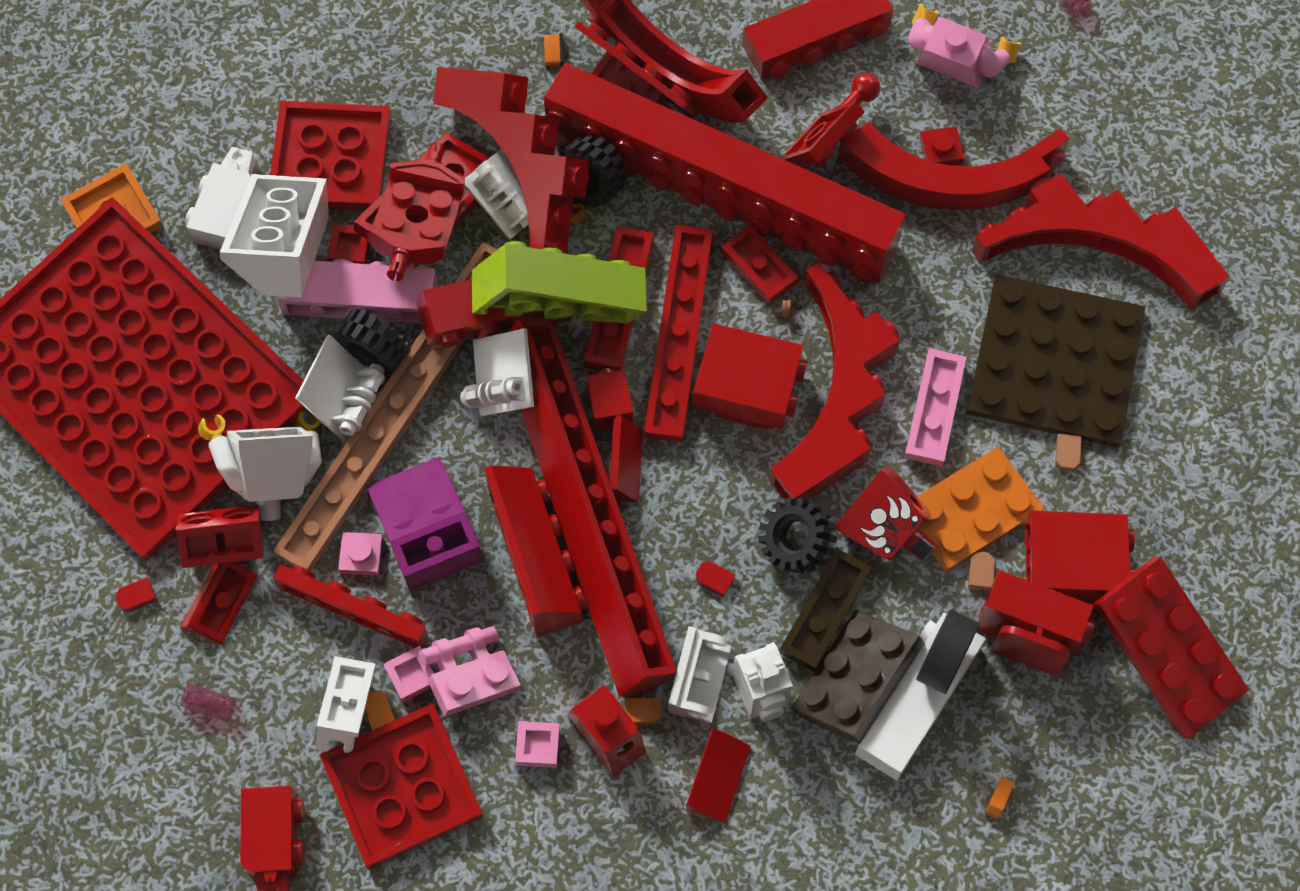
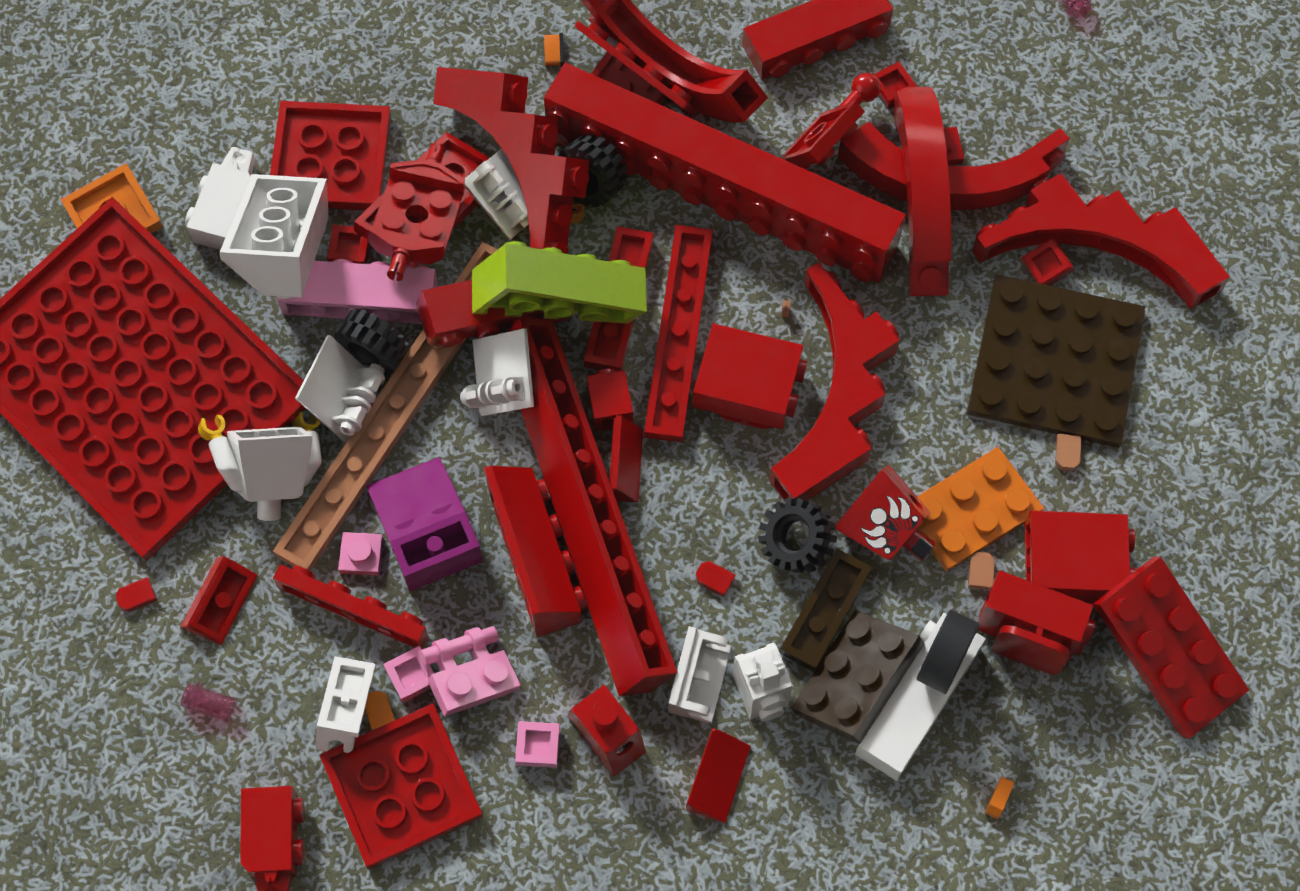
red brick [176,504,264,568] -> none
orange piece [625,698,662,724] -> none
red plate [721,225,799,305] -> none
bright pink plate [904,348,967,467] -> none
bright pink torso [908,3,1021,89] -> none
none -> red tile [873,61,918,109]
none -> red arch [894,87,951,296]
none -> red tile [1021,237,1075,286]

